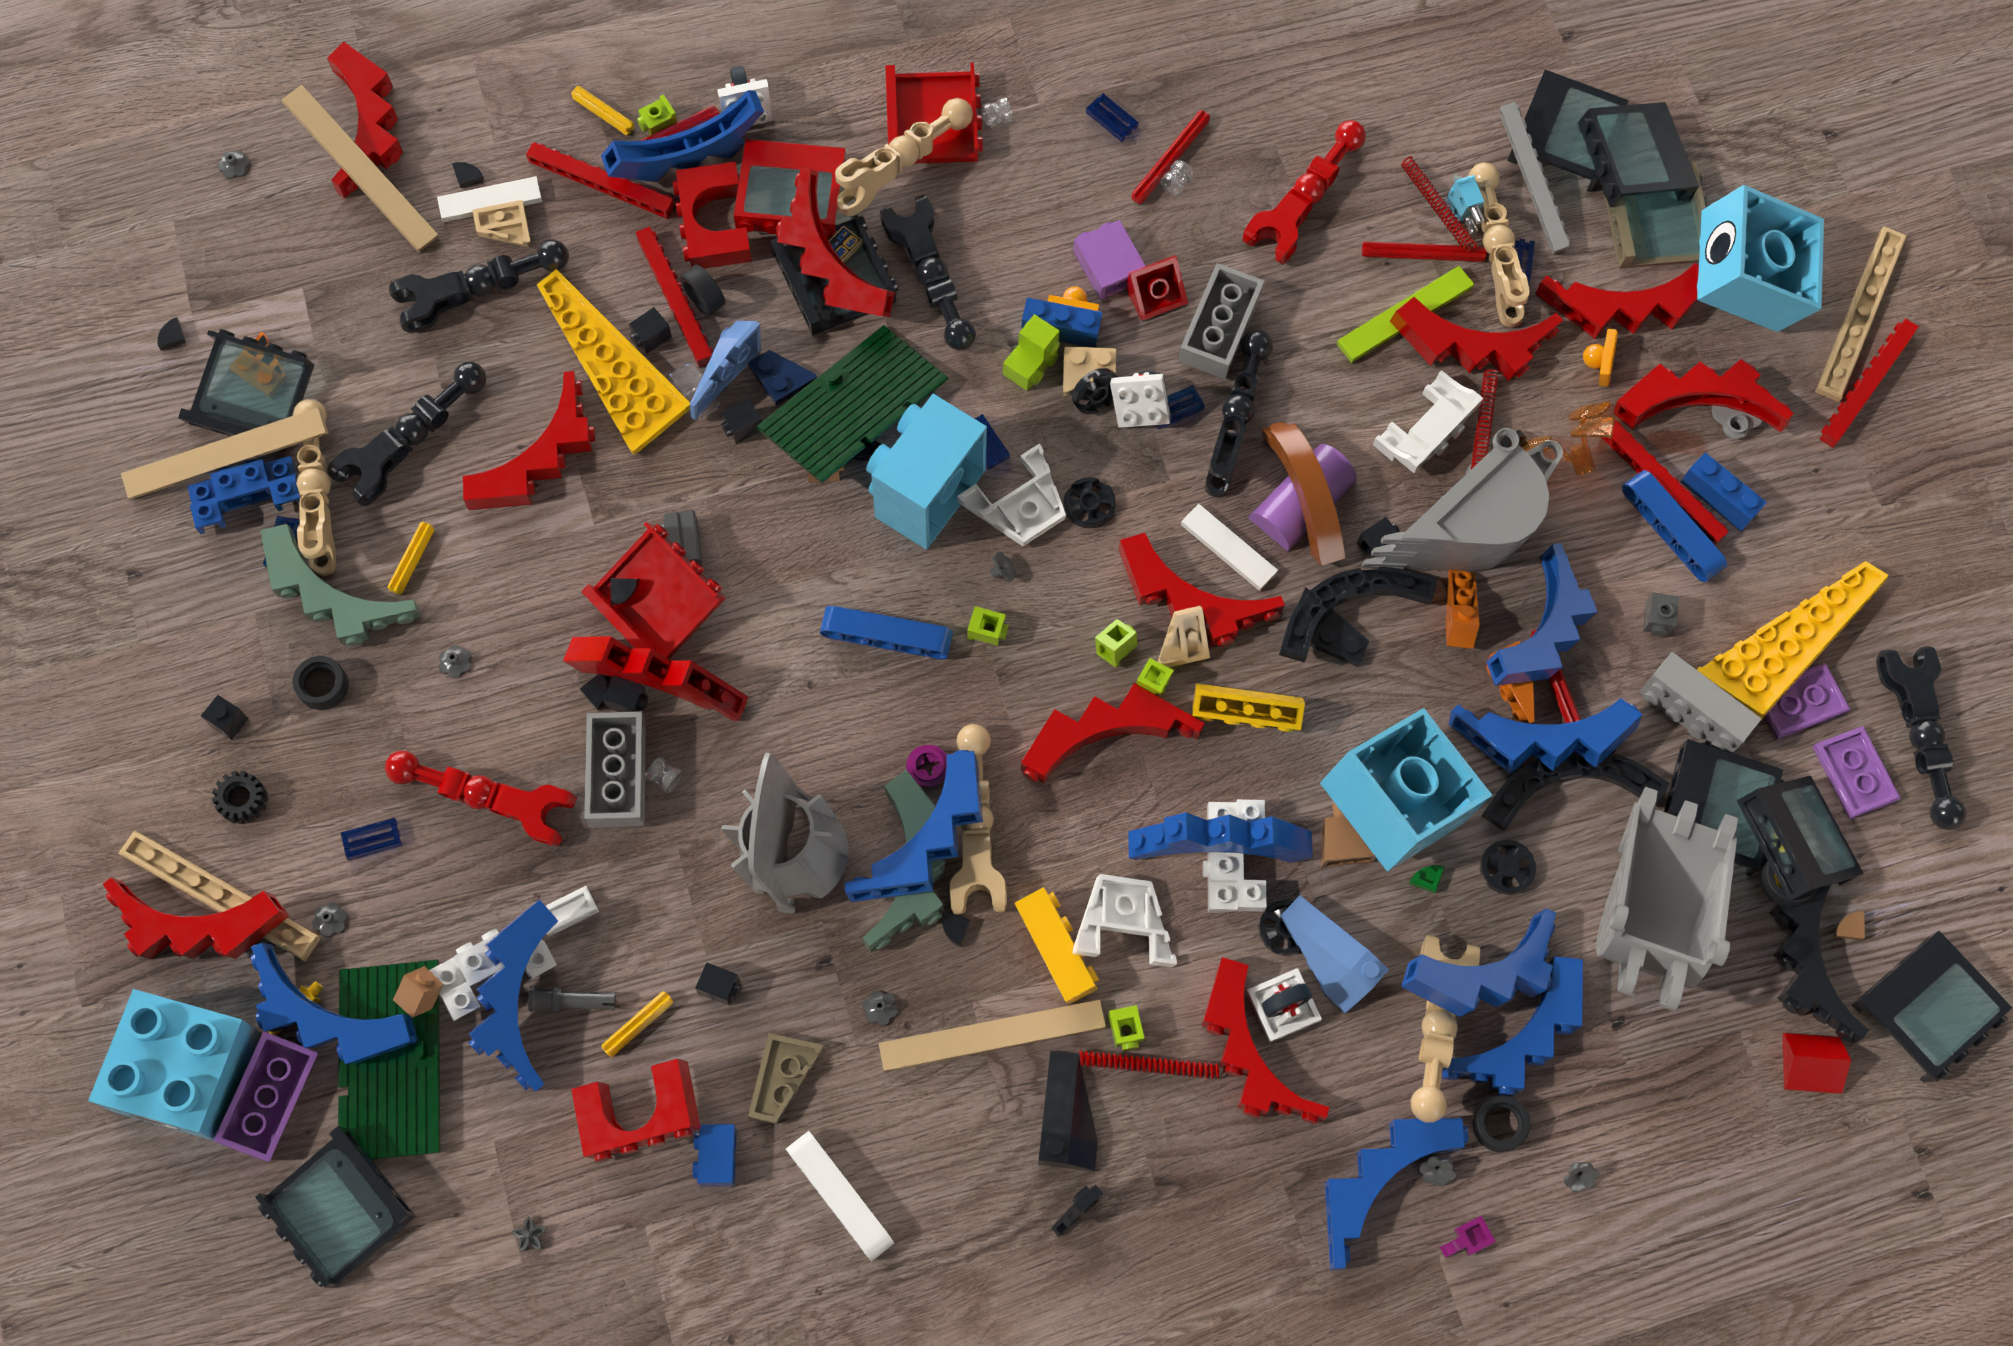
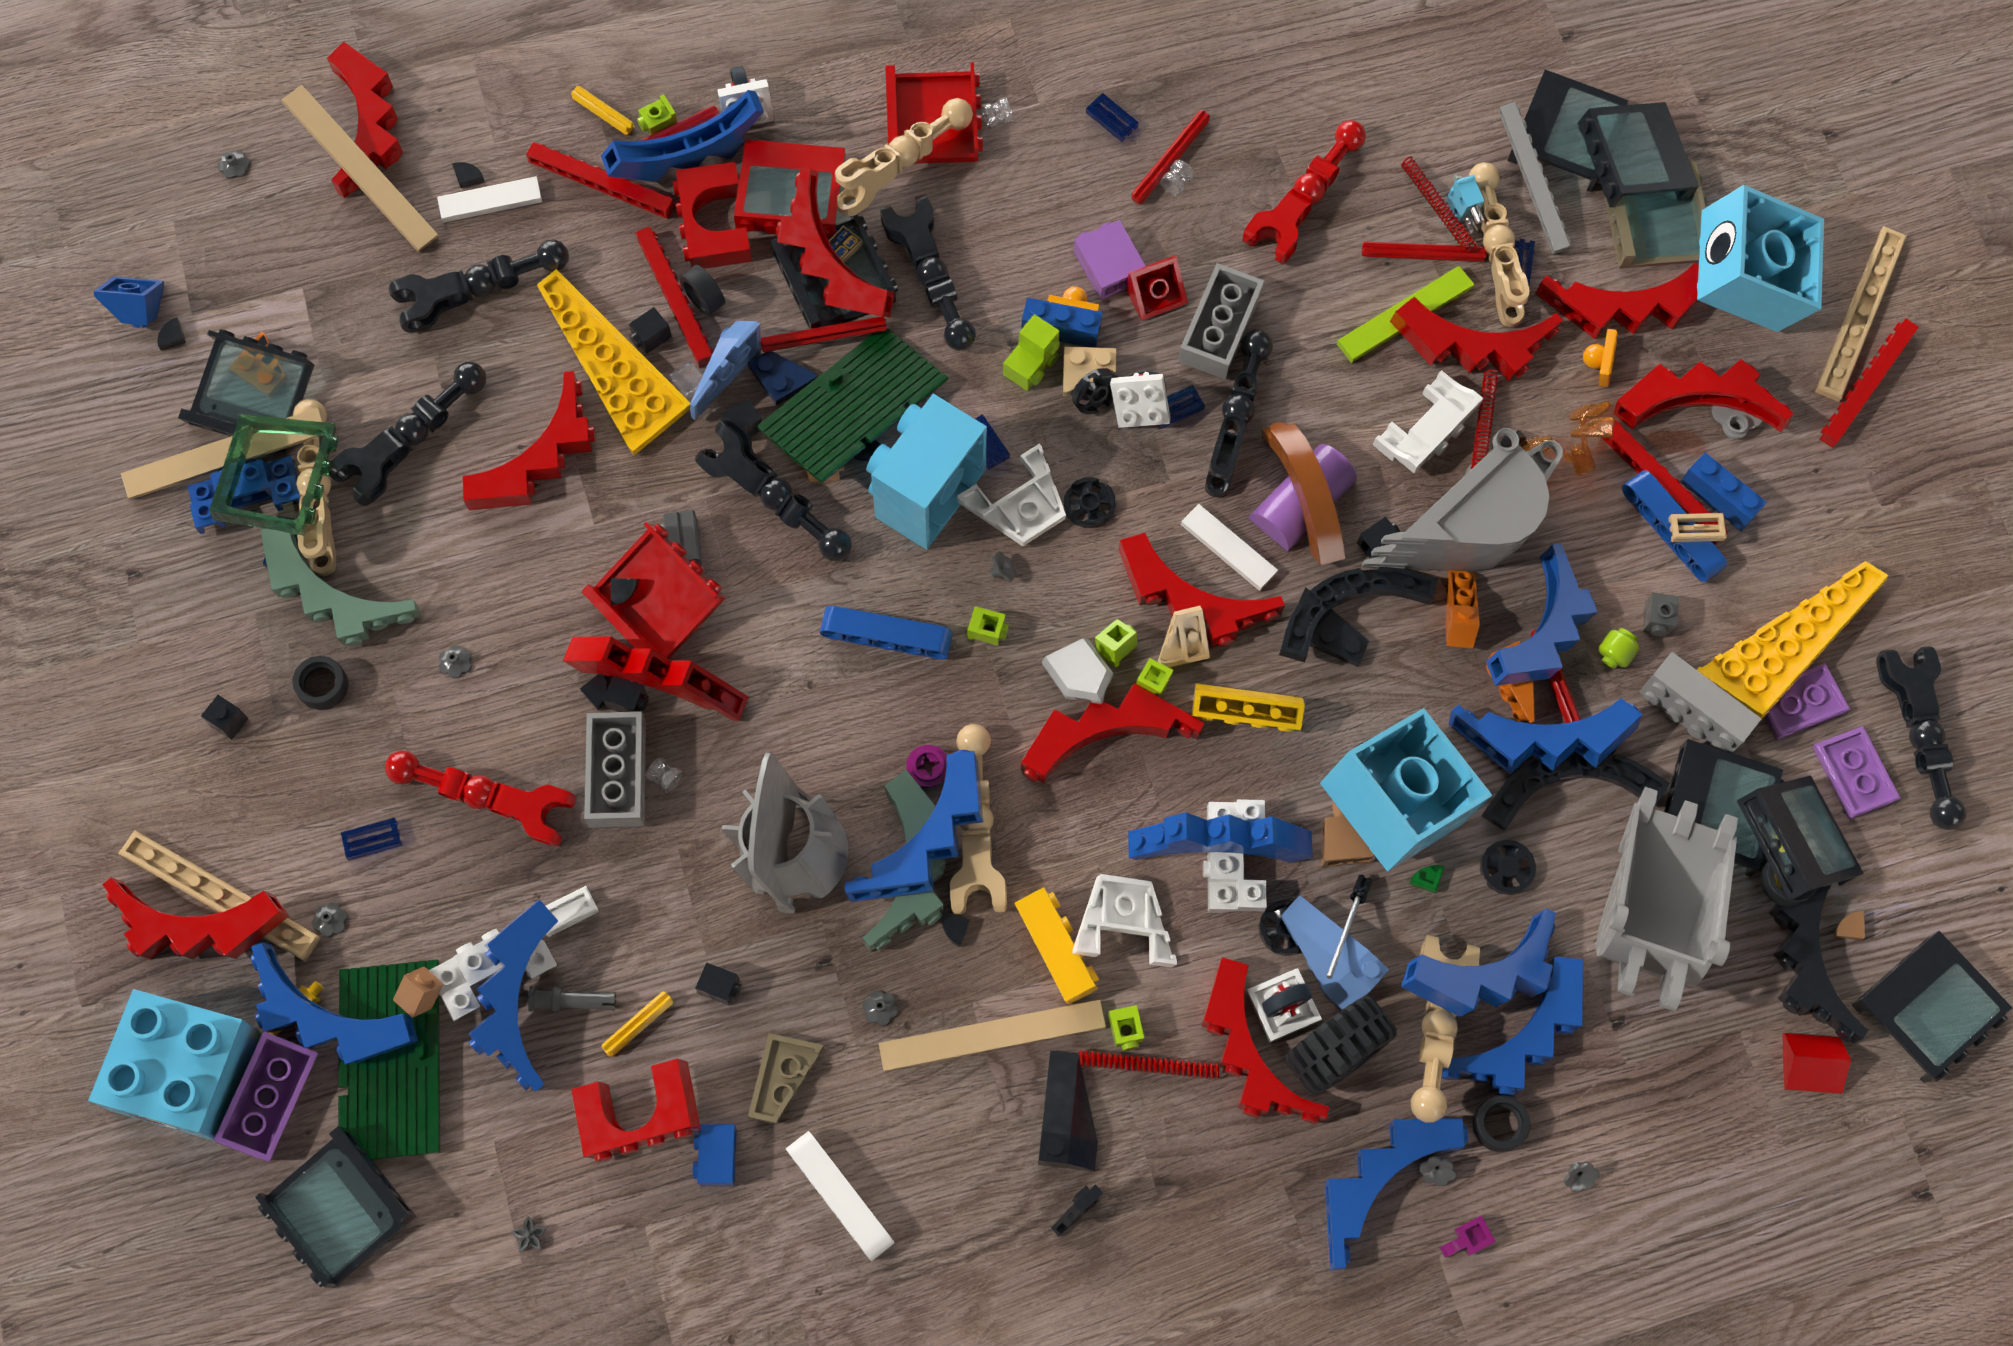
black tyre [212,771,268,824] -> none
yellow axle [388,522,434,595] -> none
tan wing [472,200,532,247] -> none
none -> blue slope [93,277,164,328]
none -> clear green windscreen [209,414,338,536]
none -> black piece [695,418,852,561]
none -> red axle [760,316,887,352]
none -> tile [1042,638,1113,704]
none -> black tyre [1286,995,1397,1096]
none -> piece [1326,875,1372,979]
none -> lime head [1599,628,1640,669]
none -> tan tile [1668,513,1727,542]

